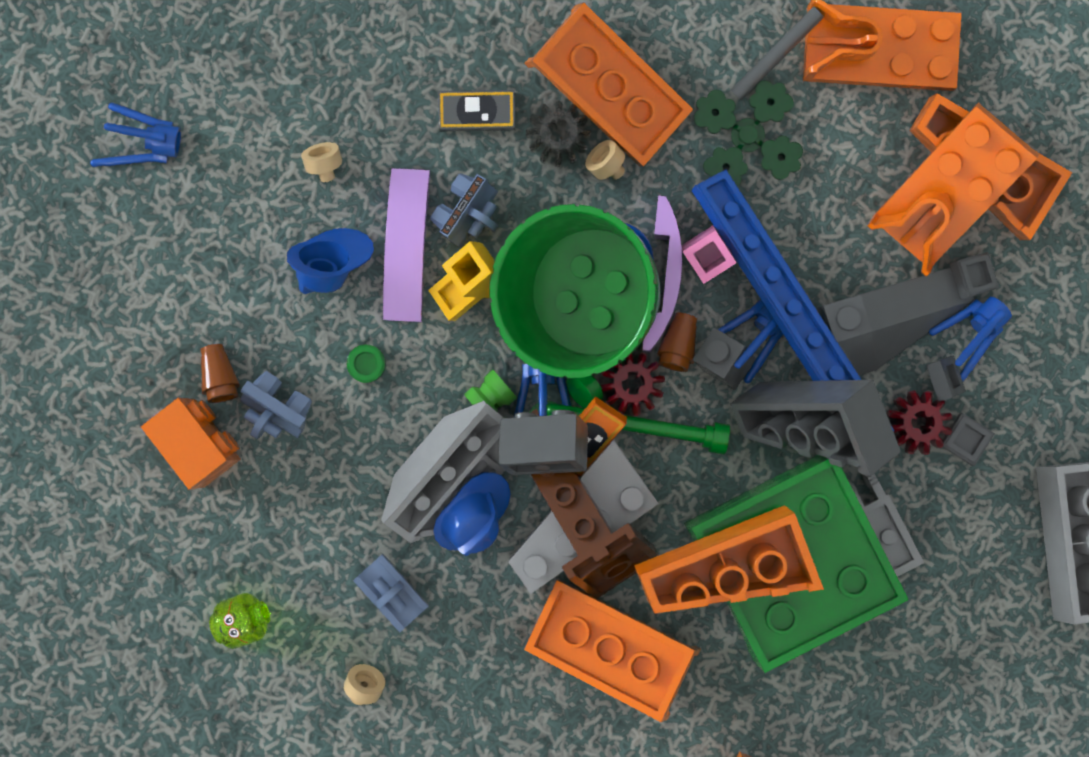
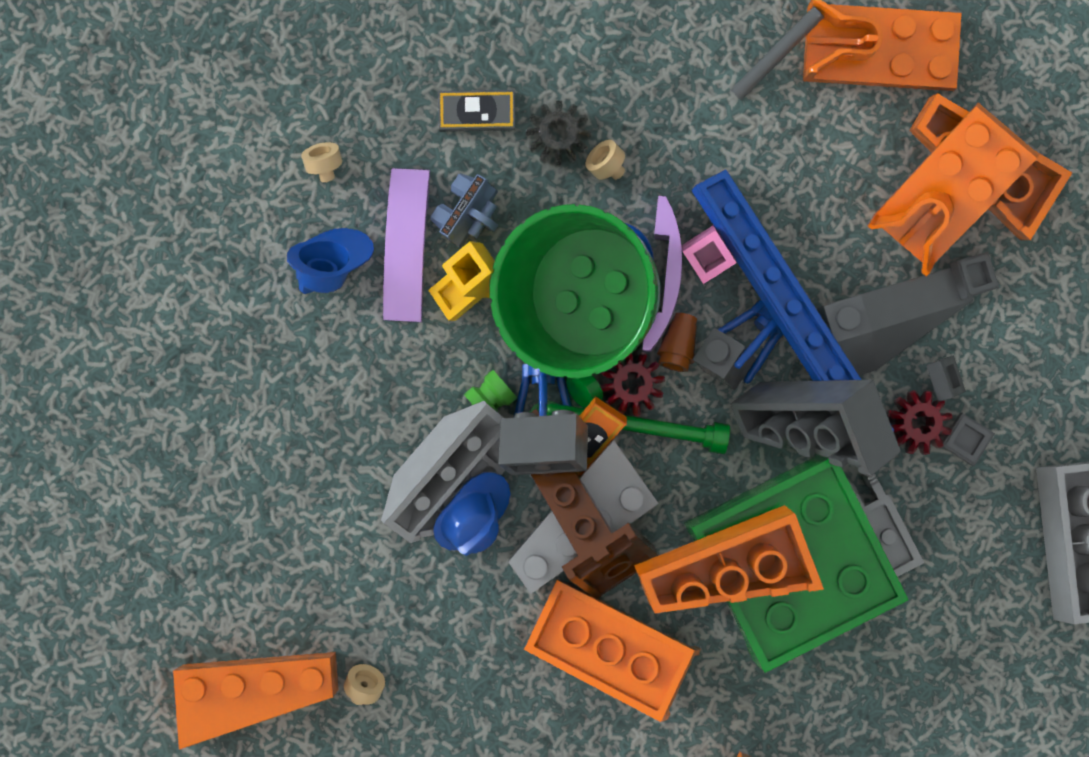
blue plant [90,103,181,167] -> none
orange brick [141,397,241,490] -> none
dark orange cone [200,344,240,403] -> none
clear neon green head [209,593,270,649] -> none
sand blue hips [240,371,312,439] -> none
green tile [347,344,386,383] -> none
sand blue hips [353,554,429,633] -> none
orange plate [525,2,693,167] -> none
dark green plant [694,80,803,187] -> none
blue plant [929,296,1012,382] -> none
none -> orange wedge [173,652,339,750]

